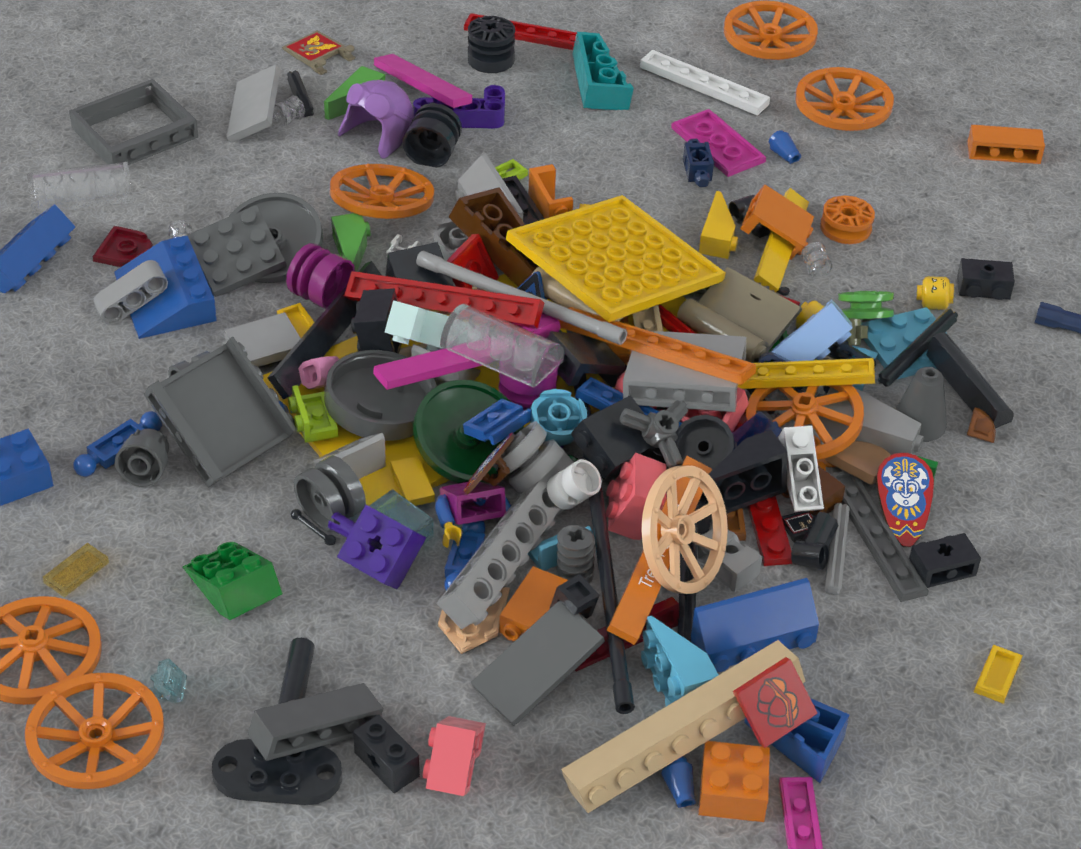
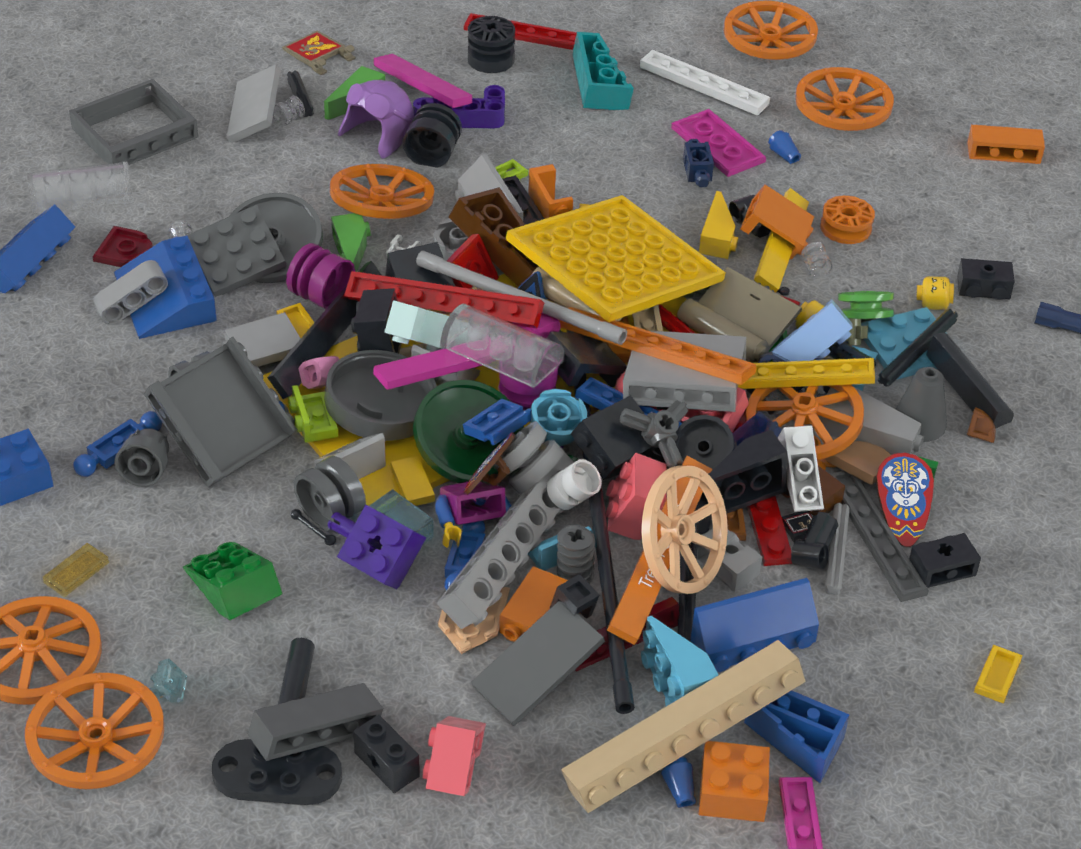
red tile [733,657,818,748] -> none

